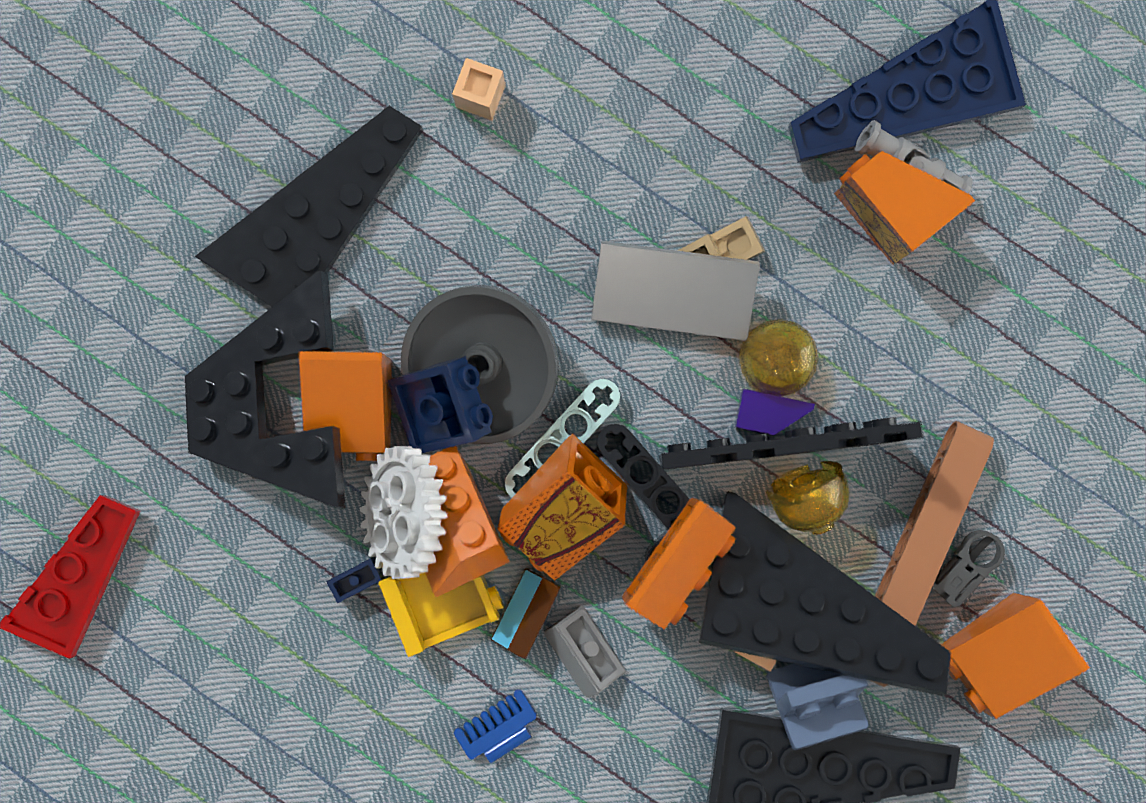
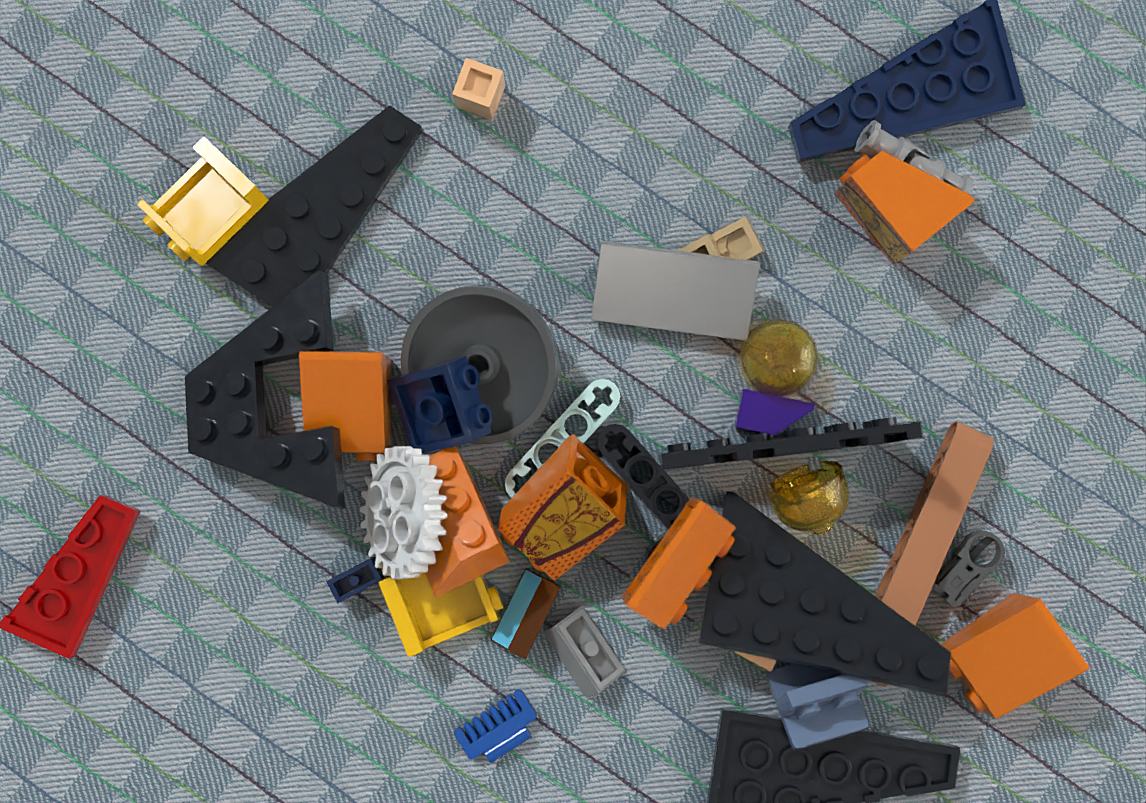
none -> yellow panel [137,137,269,266]

